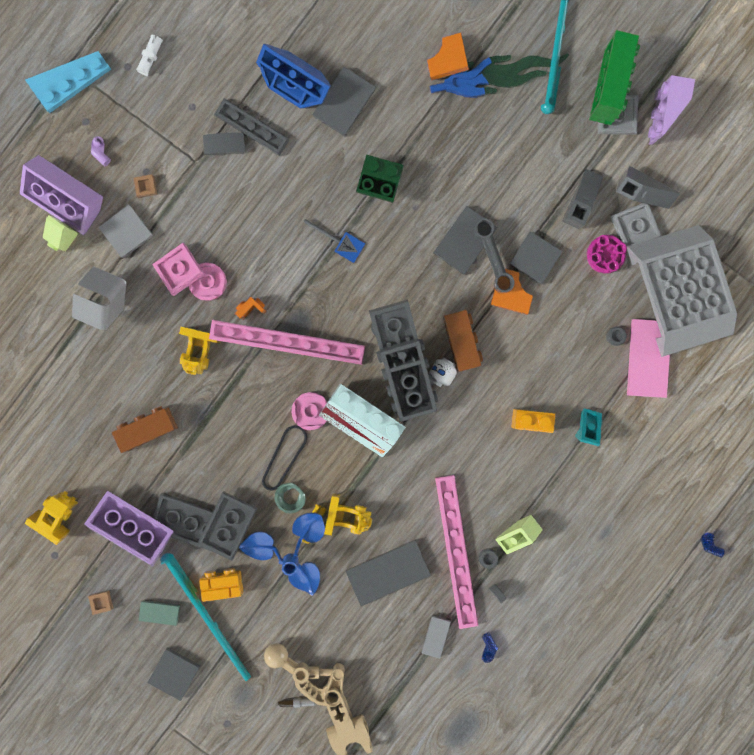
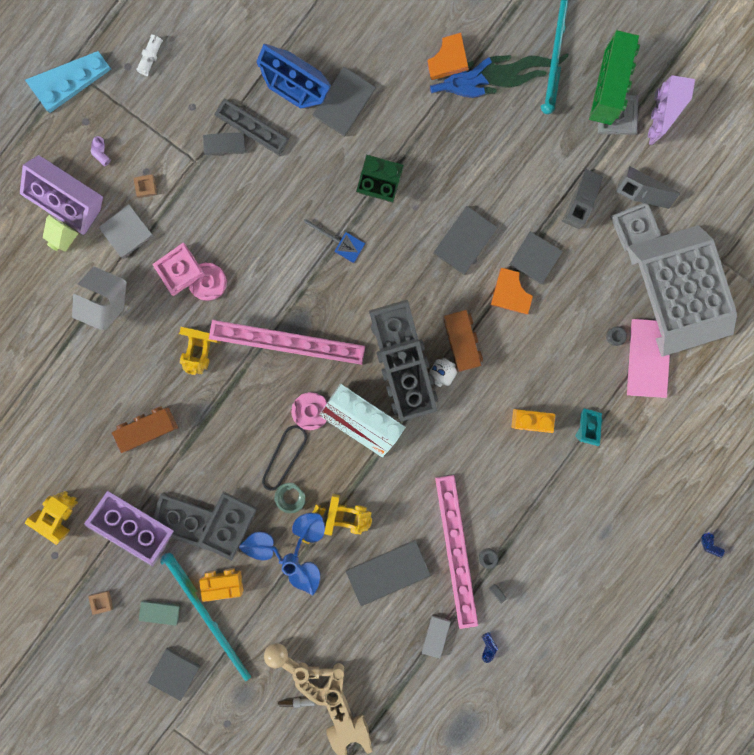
orange bracket [235,297,267,320] -> none
dark grey piece [474,218,514,293] -> none
yellowish green slope [495,515,543,554] -> none
dark pink tile [586,235,627,274] -> none

